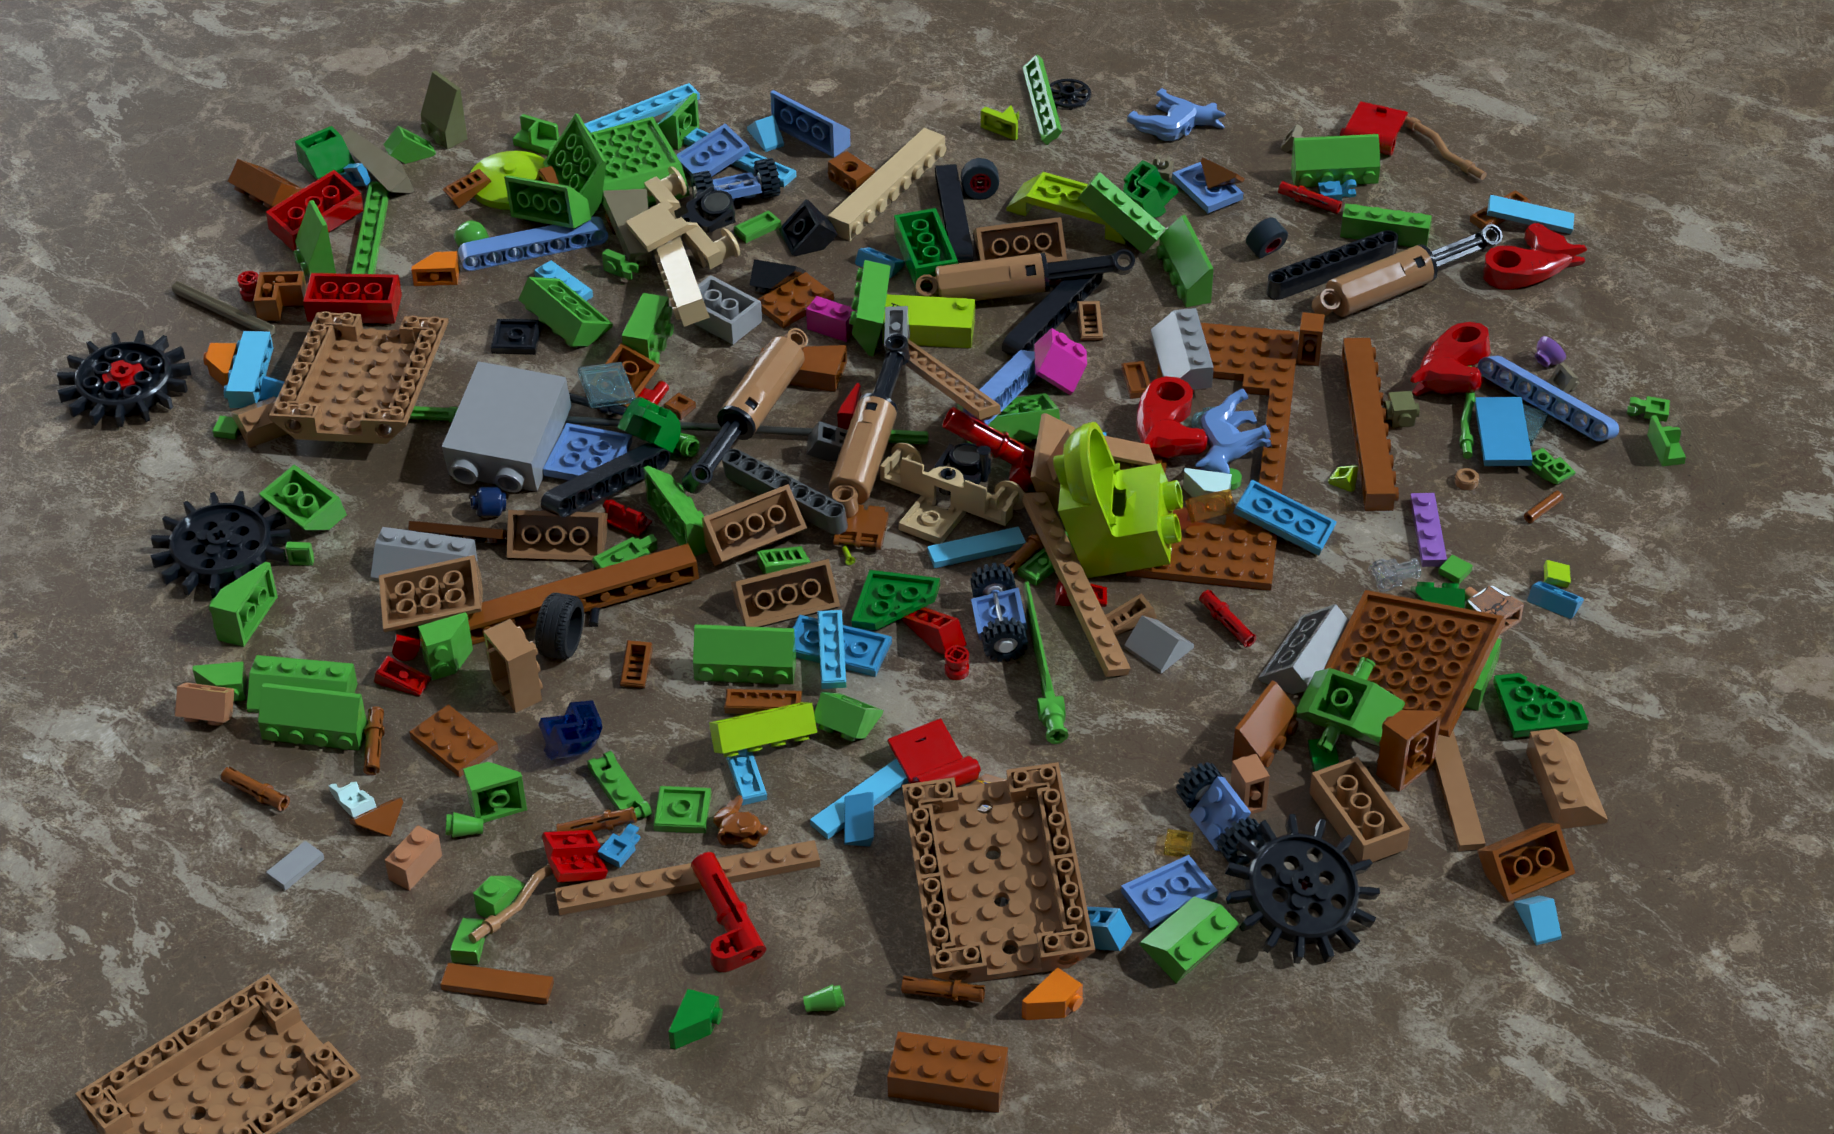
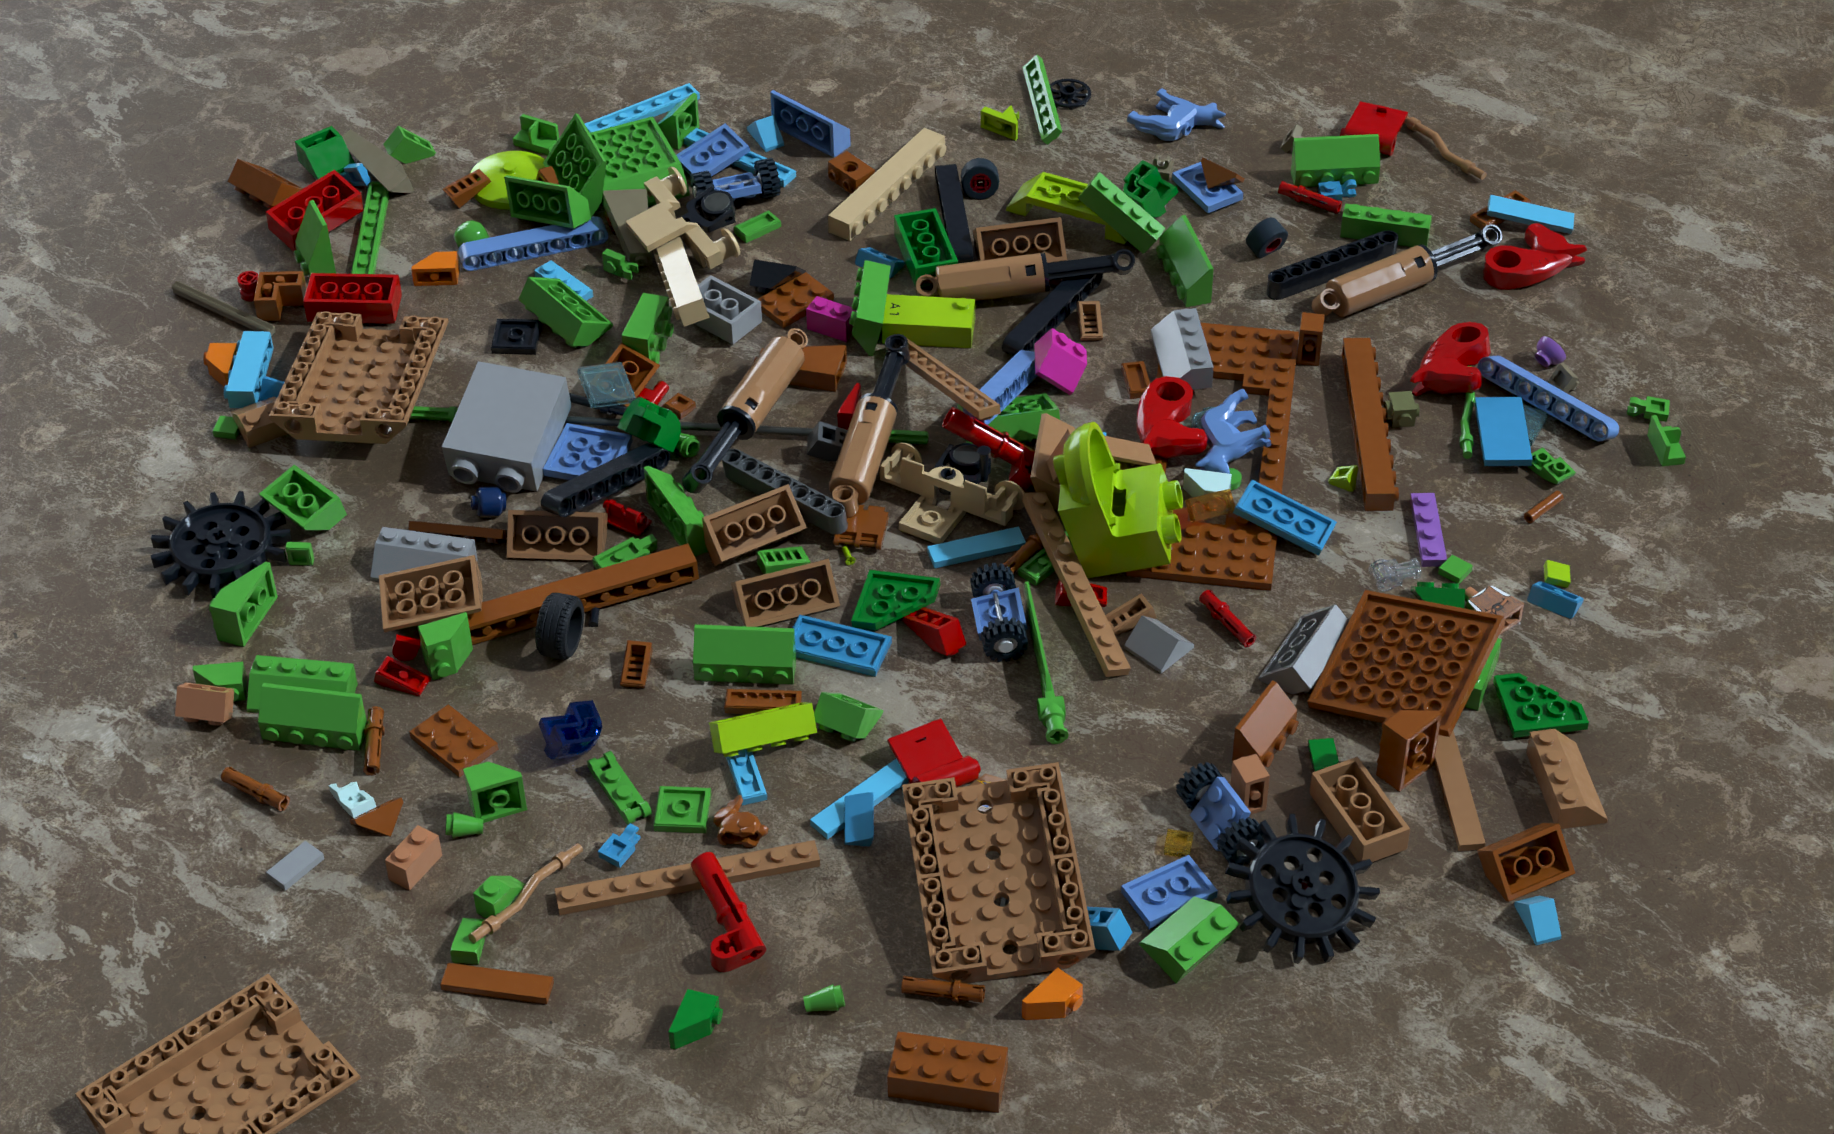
black gear [57,330,191,427] -> none
olive slope [420,70,468,149] -> none
medium nougat piece [484,619,543,713] -> none
red slope [542,830,608,882] -> none
dark orange pin [556,806,637,832] -> none
black slope [779,199,838,256] -> none
medium azure tile [817,610,846,689] -> none
light grey slope [884,306,910,351] -> none
red wheel [945,645,969,680] -> none
bright green slope [1297,657,1405,753] -> none
medium nougat tile [1455,468,1479,490] -> none

